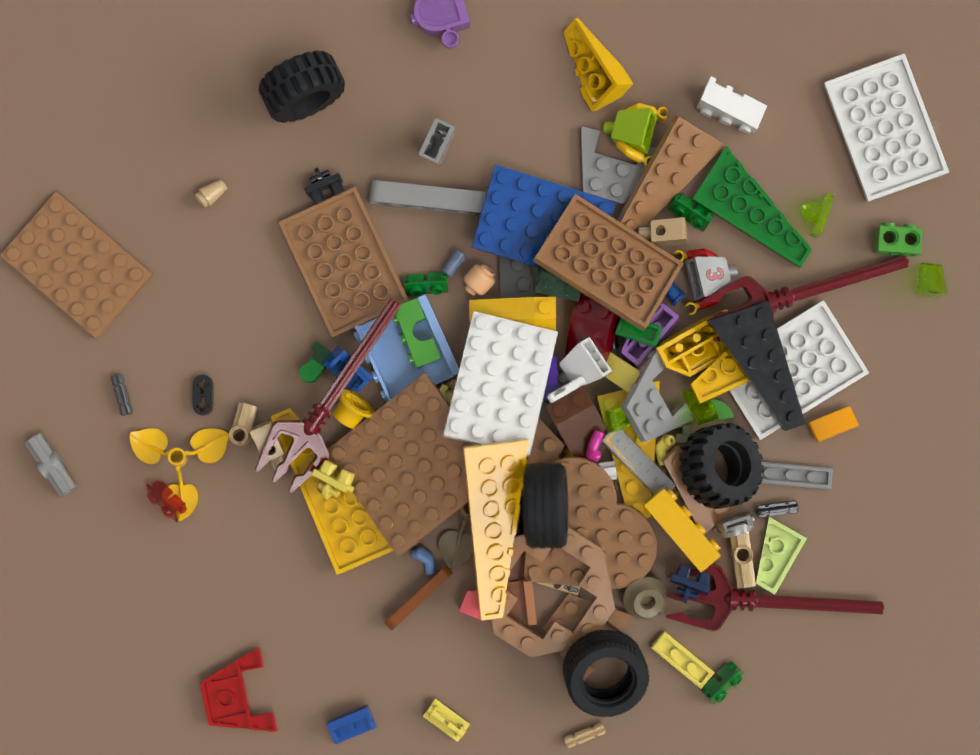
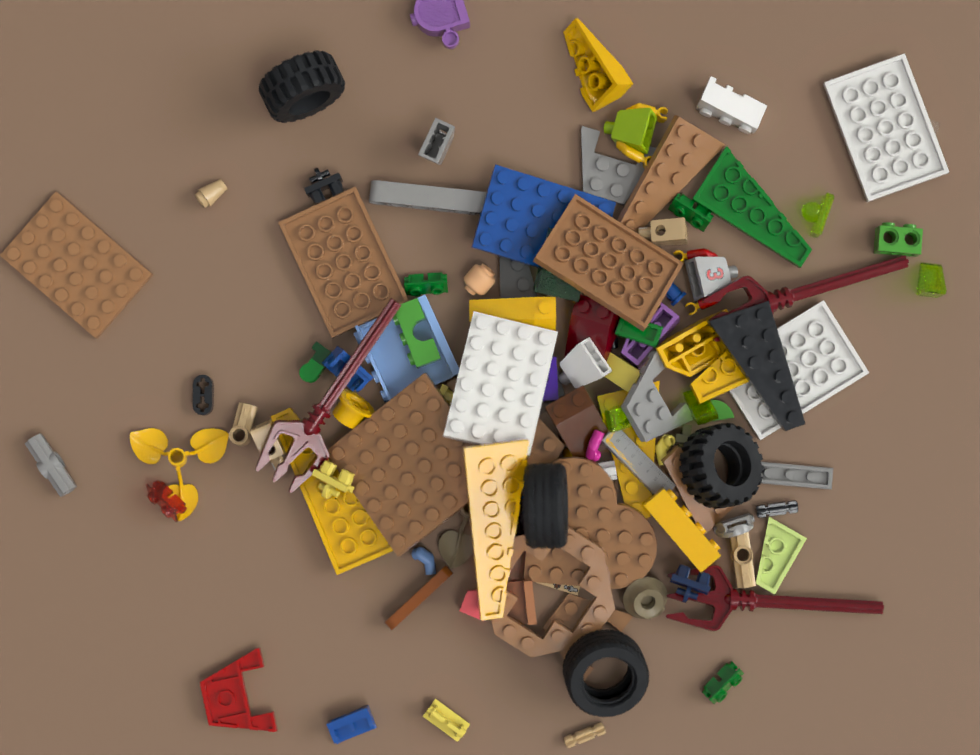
dark grey axle [111,374,133,416] -> none
sand blue pin [441,249,466,277] -> none
white tile [547,376,586,403] -> none
light yellow tile [650,631,715,689] -> none
light orange slope [808,406,859,443] -> none

